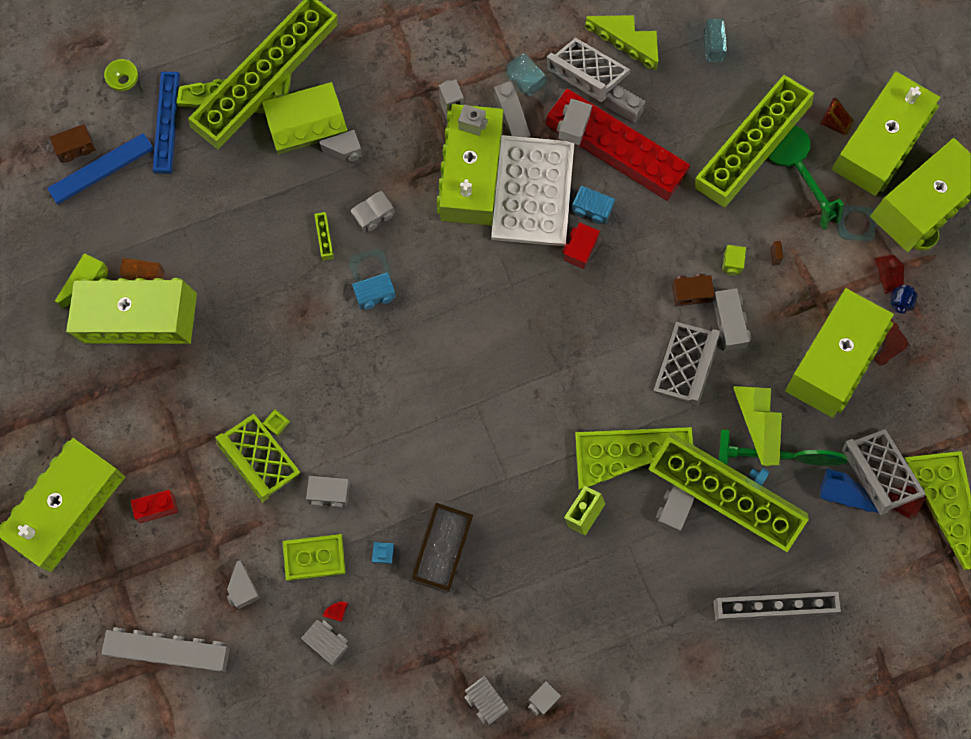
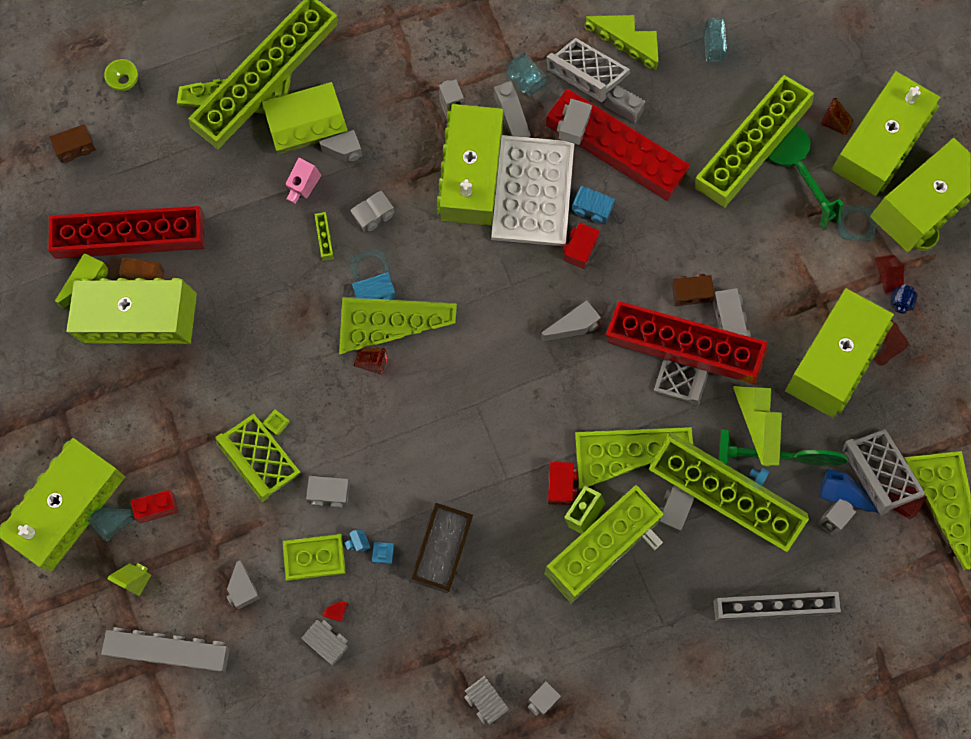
blue tile [47,133,154,205] -> none
blue tile [153,72,180,174] -> none
light grey brick [458,104,488,136] -> none
lime brick [722,245,746,276] -> none
reddish brown tile [770,241,784,265] -> none
none -> red brick [48,206,205,259]
none -> clear light blue slope [88,508,135,542]
none -> lime slope [108,563,151,596]
none -> bright pink torso [286,158,322,204]
none -> lime wing [339,297,457,355]
none -> dark azure tile [345,530,371,552]
none -> clear red slope [353,348,388,375]
none -> light grey slope [541,300,601,341]
none -> lime piece [544,485,664,604]
none -> red brick [548,461,577,505]
none -> red brick [606,301,768,385]
none -> light grey brick [816,499,856,536]

